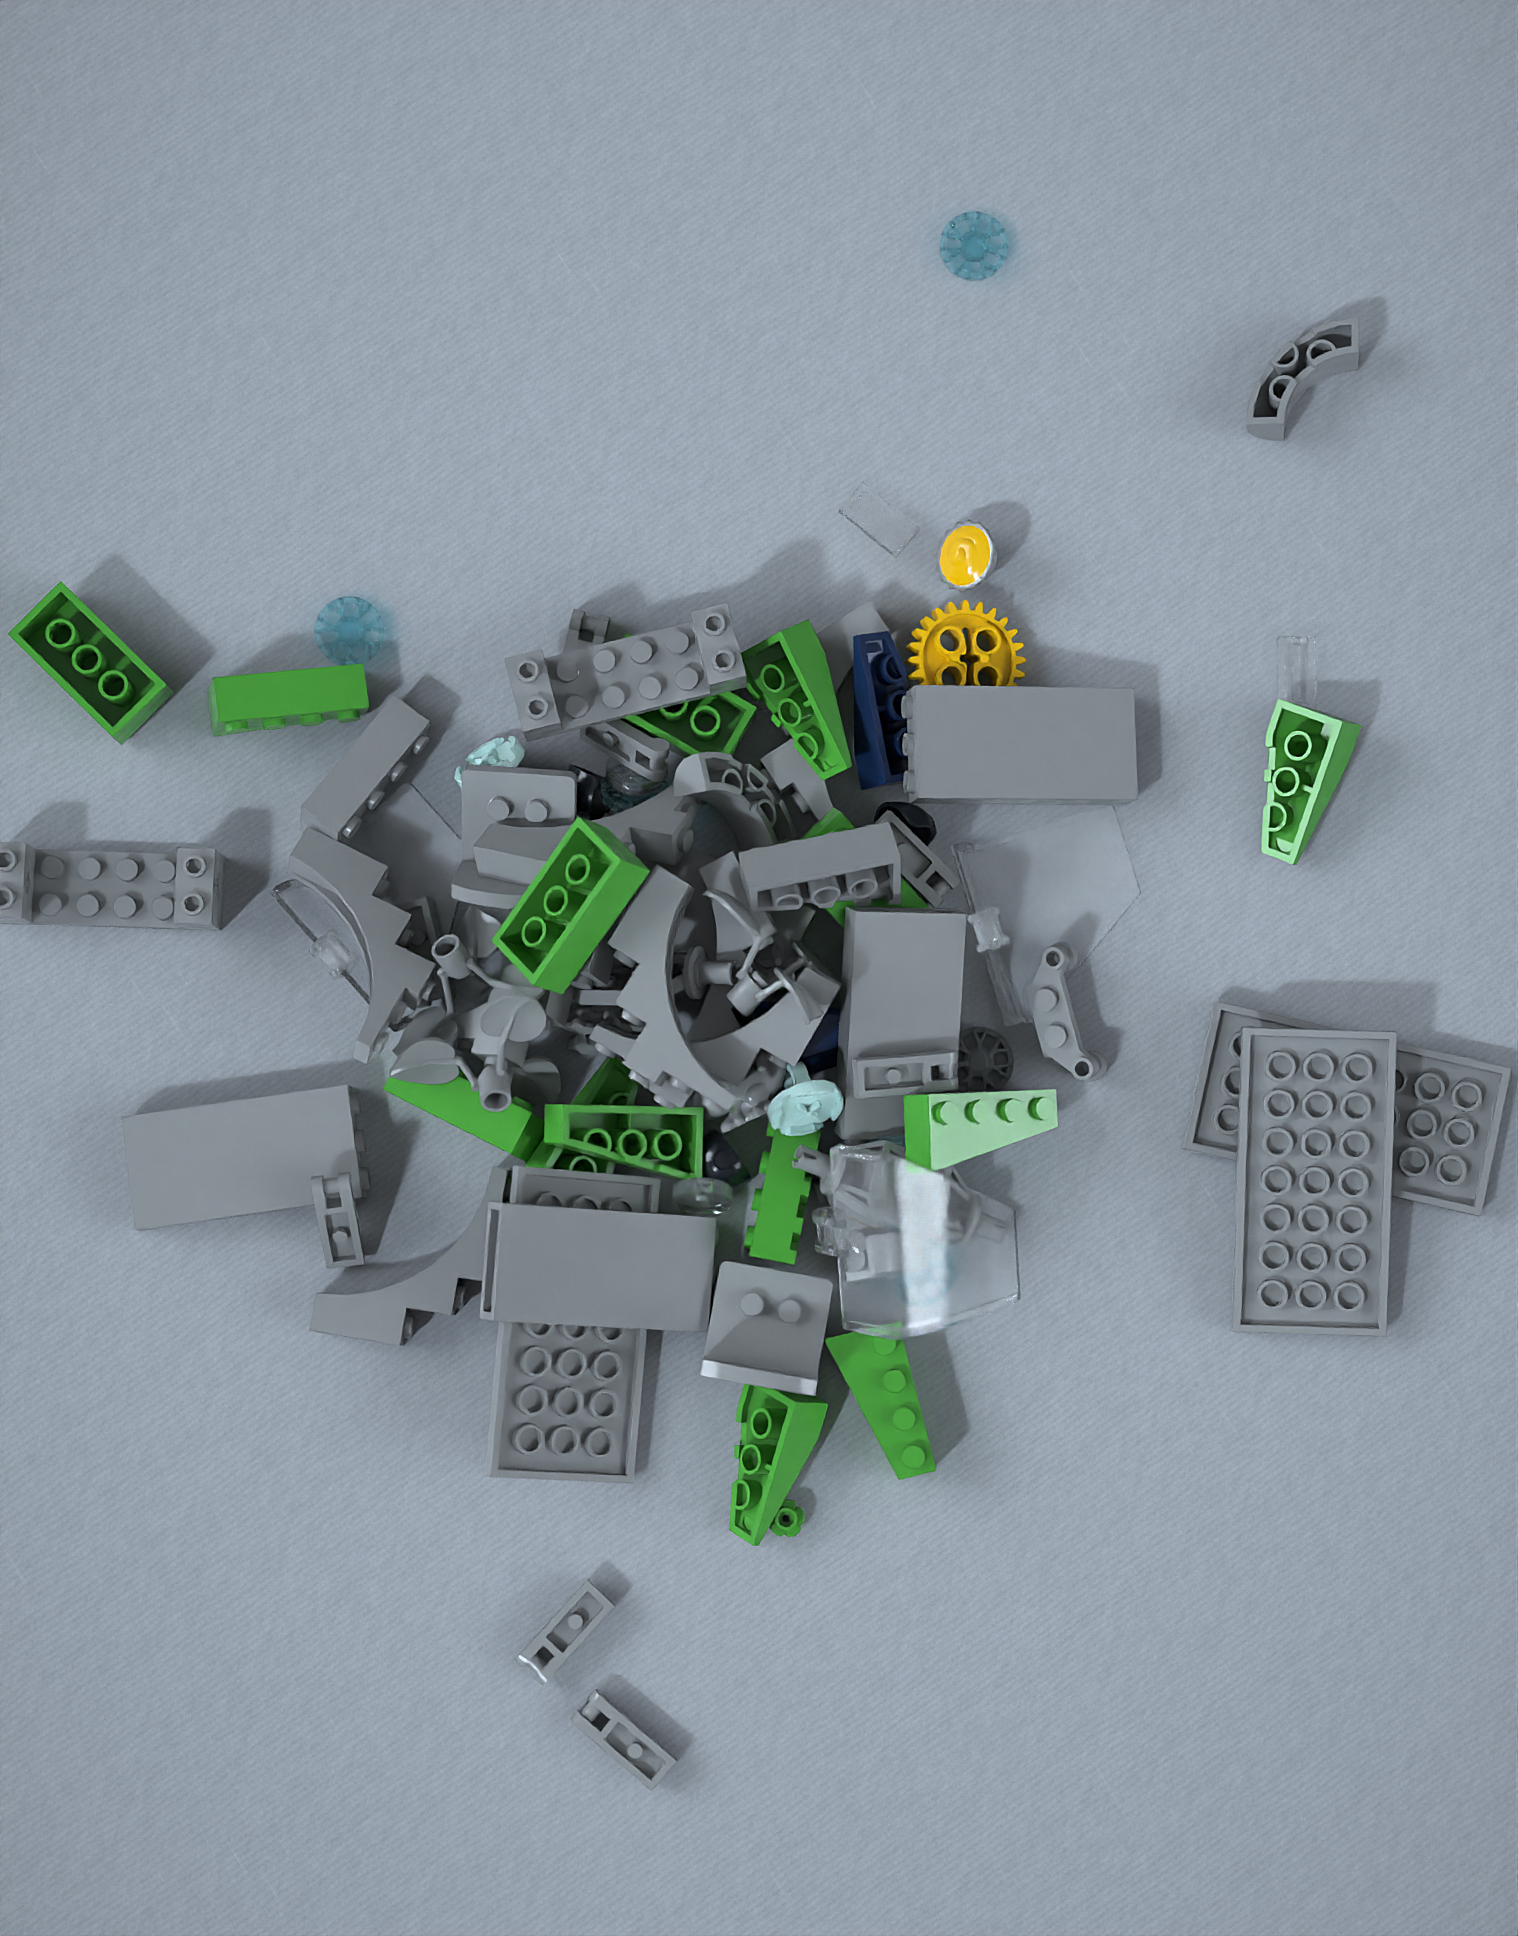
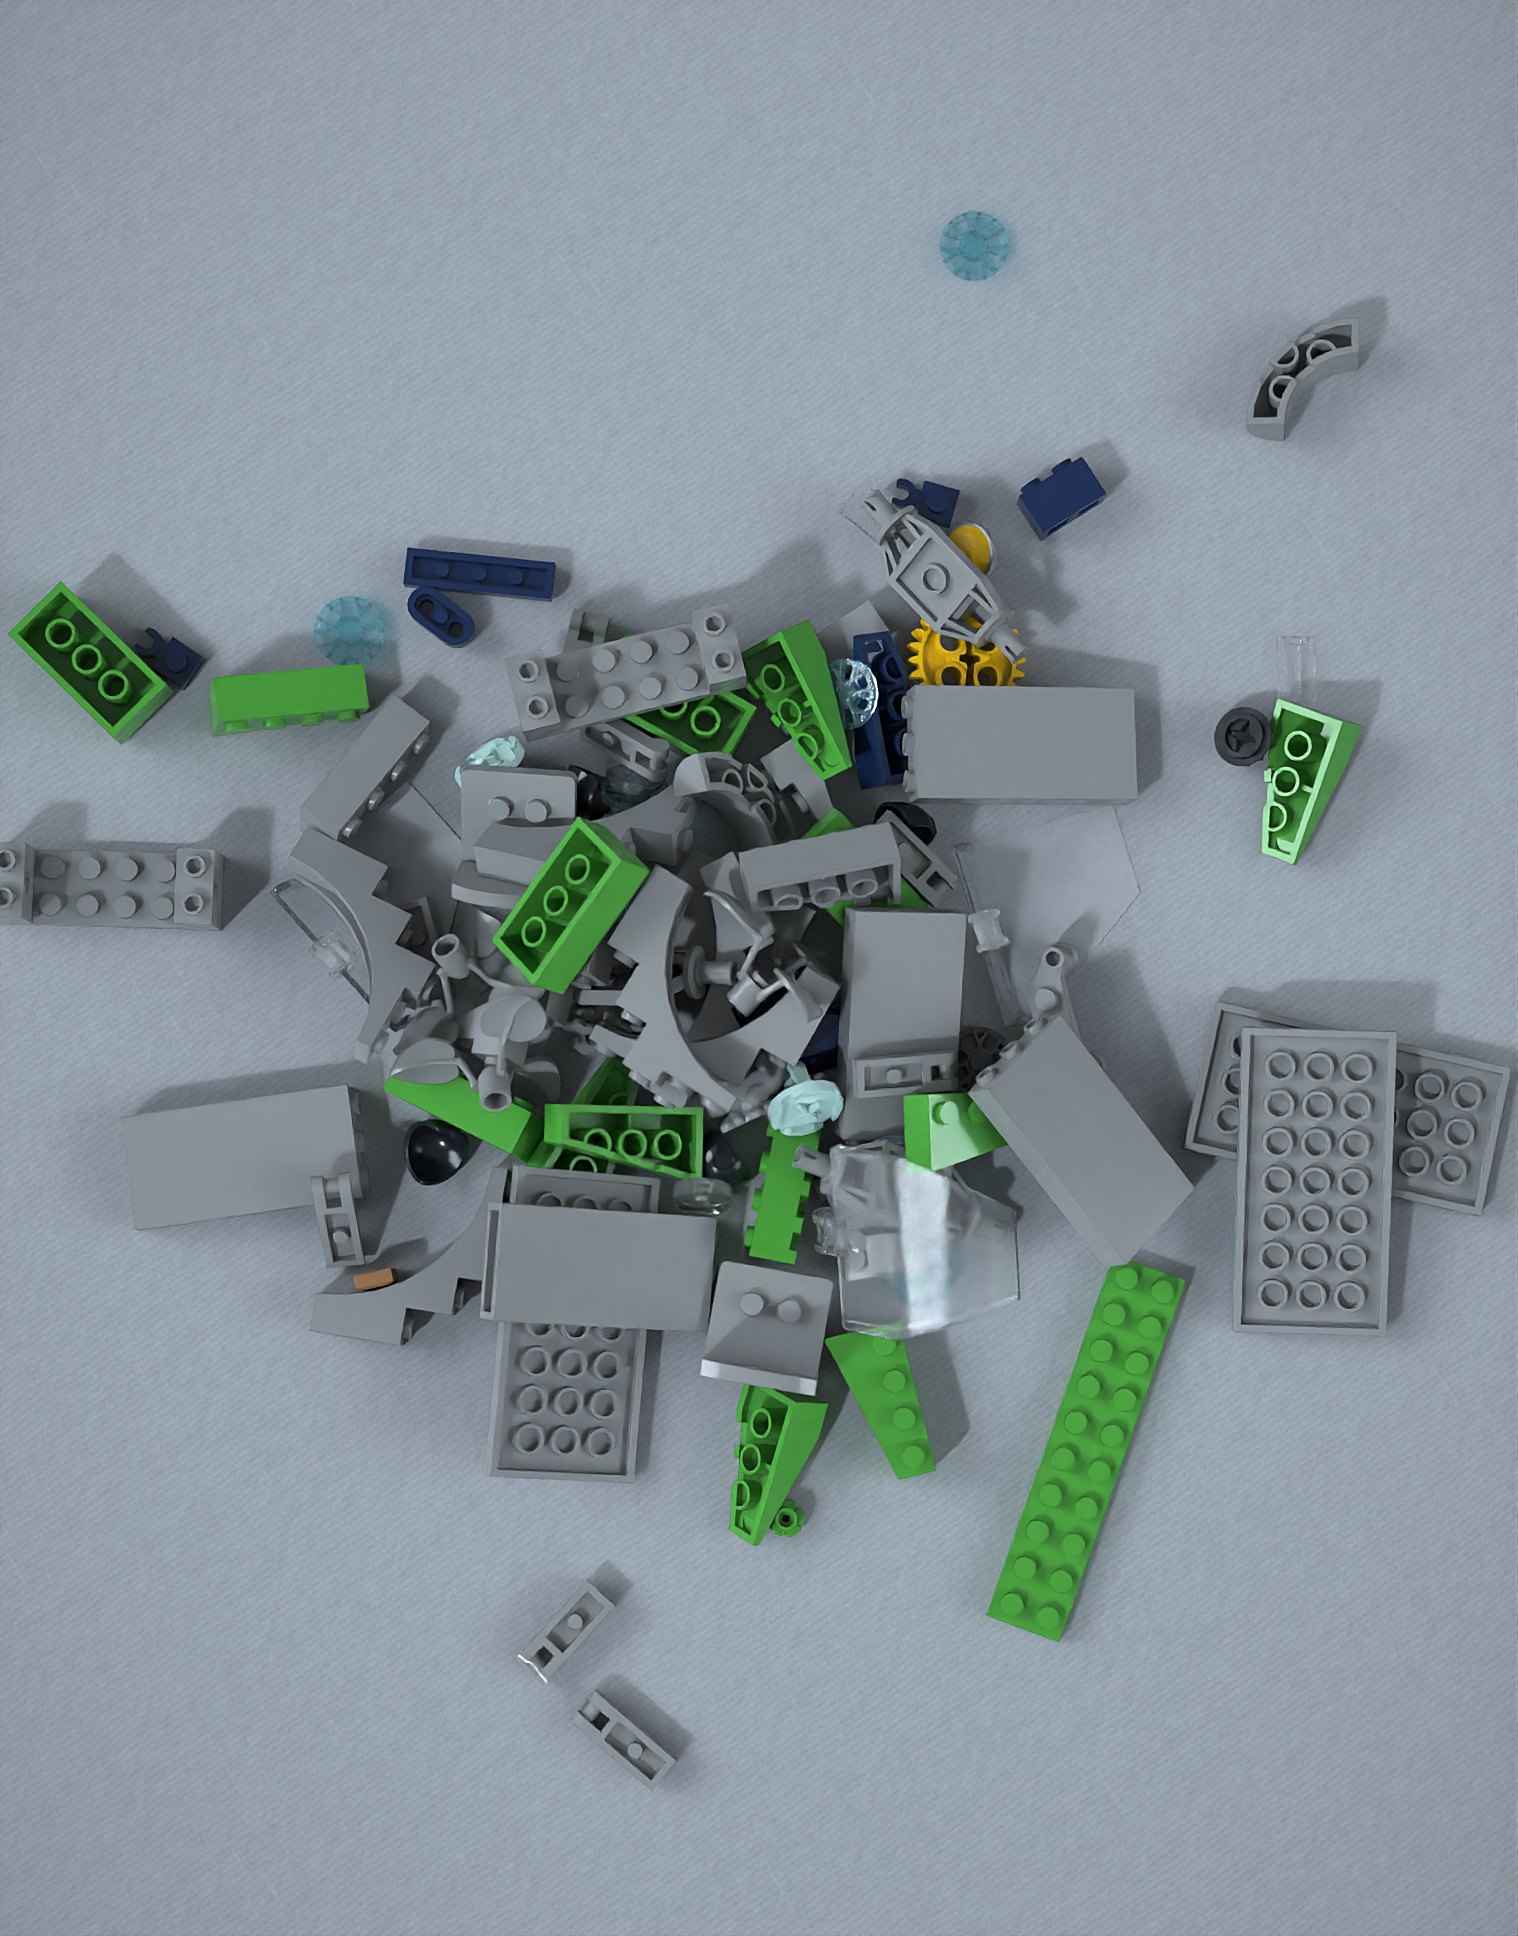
none -> dark blue plate [134,628,205,690]
none -> medium nougat tile [353,1268,397,1291]
none -> dark blue plate [403,548,556,602]
none -> black helmet [403,1119,469,1186]
none -> dark blue plate [407,586,475,648]
none -> clear light blue wheel [828,658,878,730]
none -> light grey plate [861,489,1030,664]
none -> dark blue plate [891,479,960,528]
none -> light grey brick [968,1014,1195,1267]
none -> bright green plate [986,1260,1186,1642]
none -> dark blue brick [1017,457,1106,541]
none -> black gear [1214,707,1274,767]

